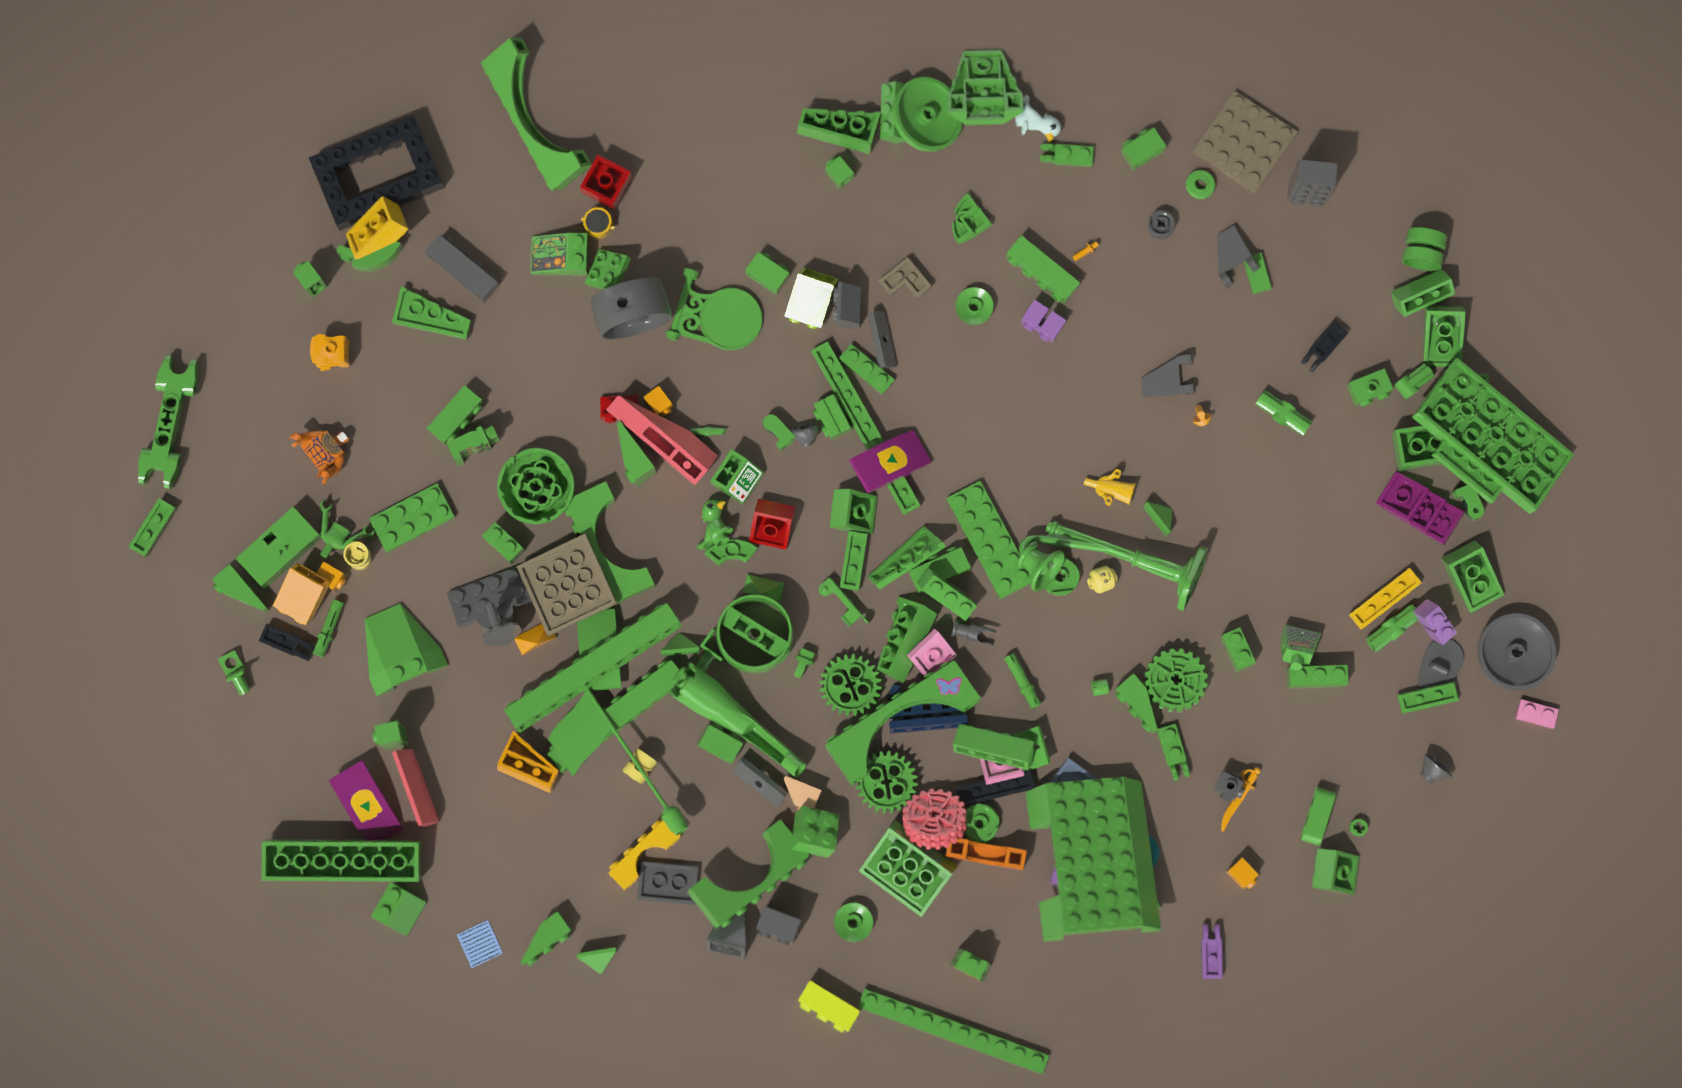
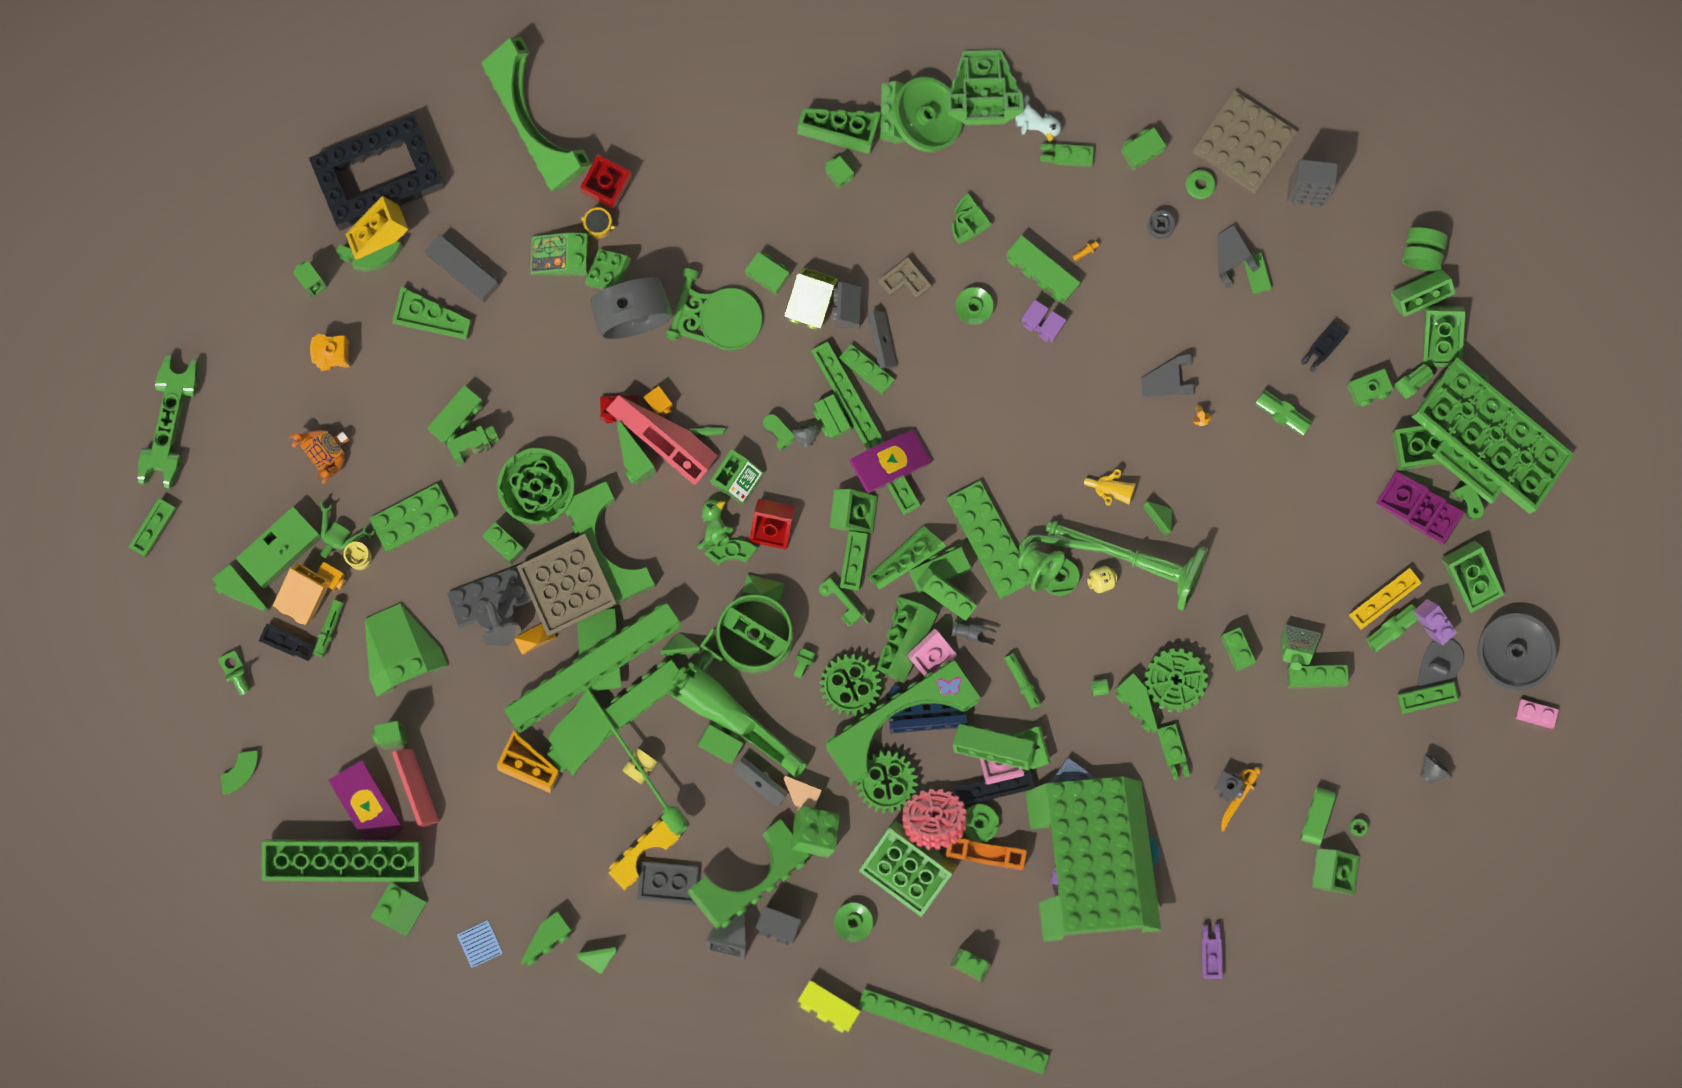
light orange brick [1227,858,1259,889] -> none
none -> bright green tile [221,751,259,794]

